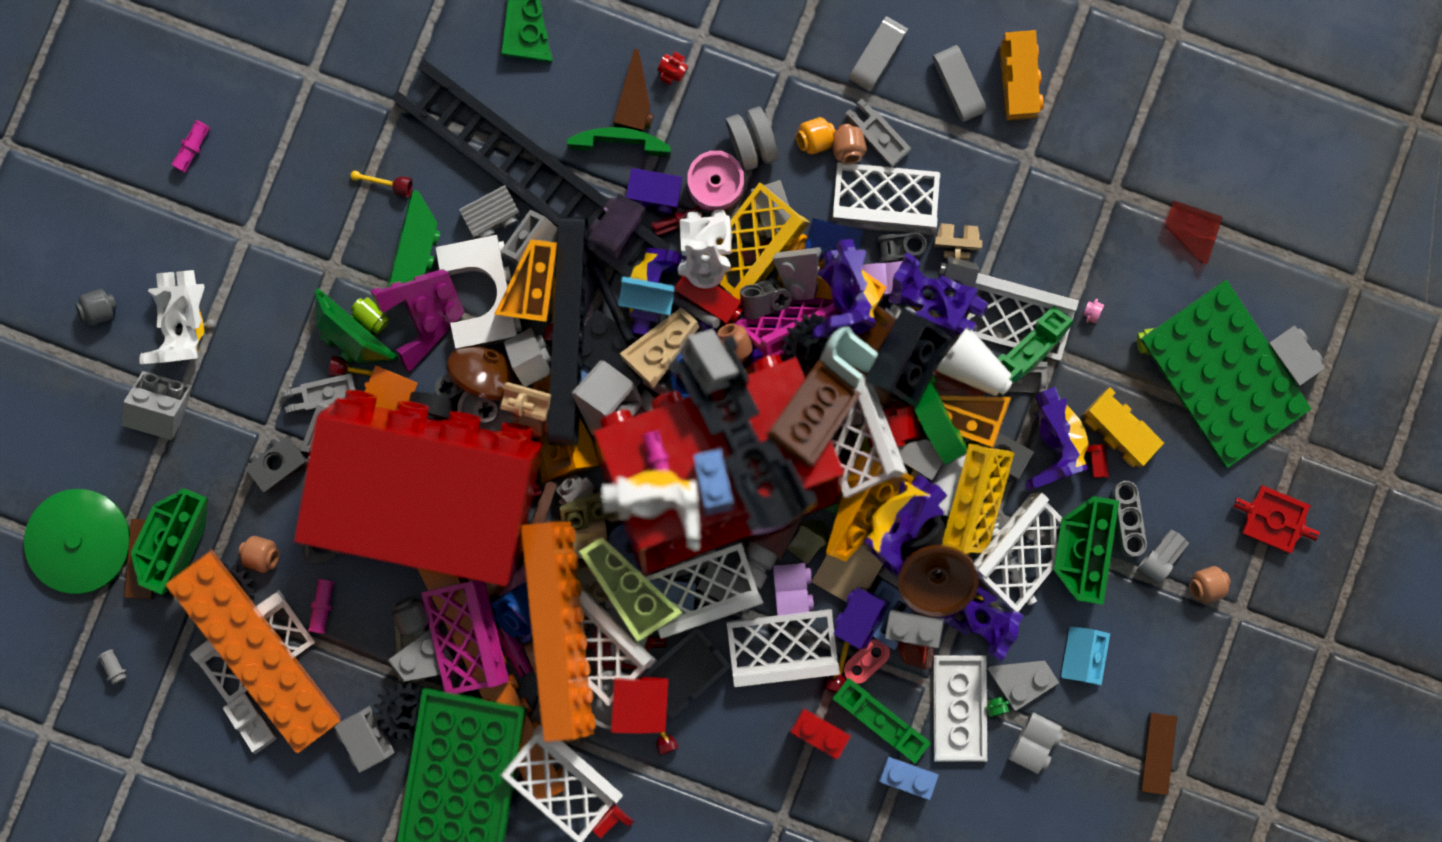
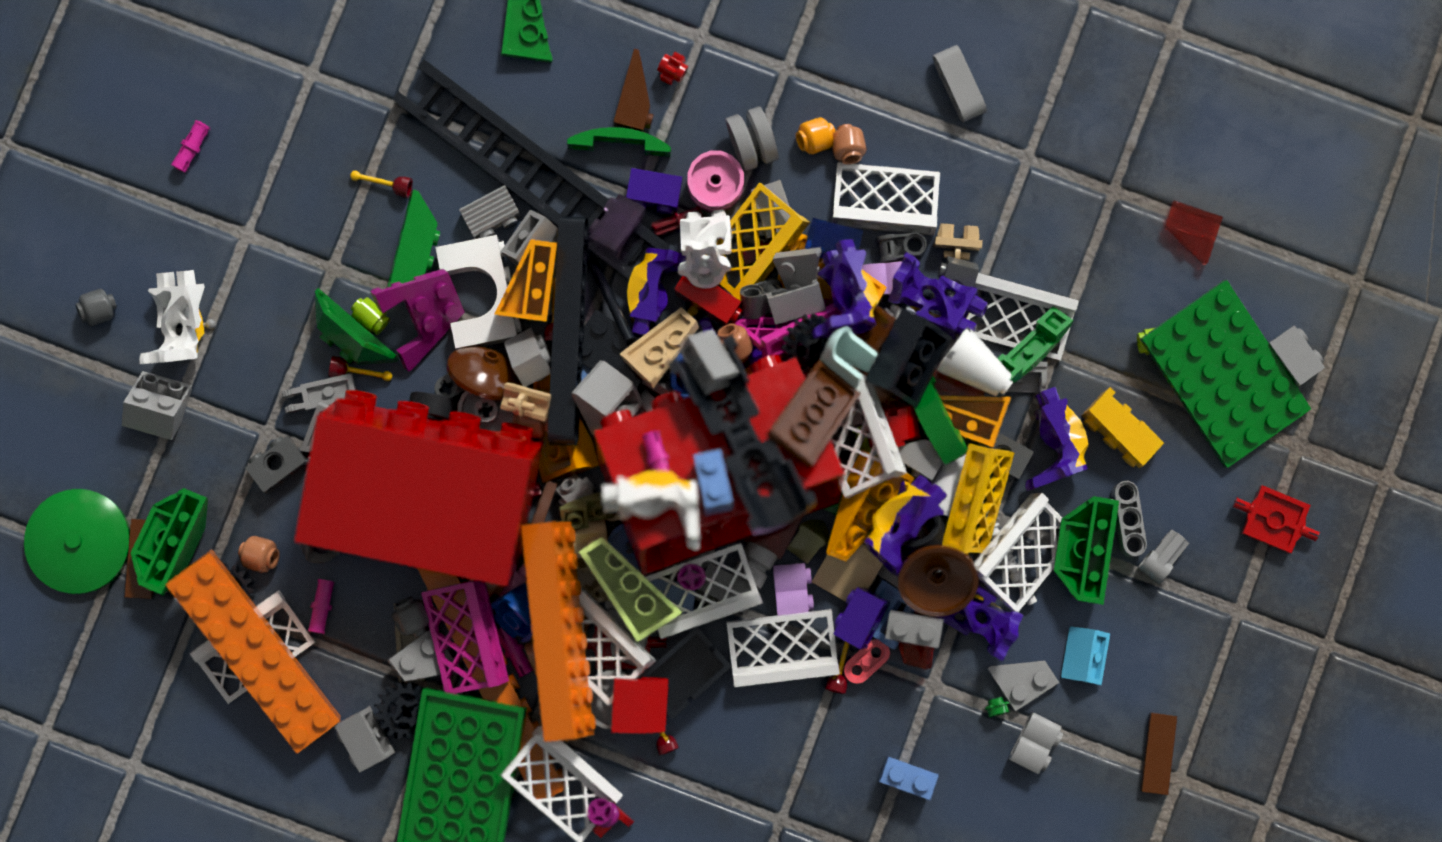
light grey pin [98,649,127,685] -> none
white slope [223,693,277,754] -> none
orange piece [365,365,418,410] -> none
medium azure panel [618,277,675,316] -> none
light grey bar [673,294,721,328] -> none
red brick [789,708,851,759] -> none
green slope [832,677,931,764] -> none
light grey hinge [845,99,911,168] -> none
light grey beam [848,16,908,92] -> none
white tile [933,655,987,762] -> none
light orange wedge [999,30,1044,120] -> none
bright pink plate [1083,299,1104,324] -> none
red tile [1085,444,1109,479] -> none
nougat head [1189,566,1231,604] -> none
none -> magenta wheel [587,798,619,828]
none -> magenta wheel [678,564,706,590]
none -> light grey hinge [766,279,826,325]

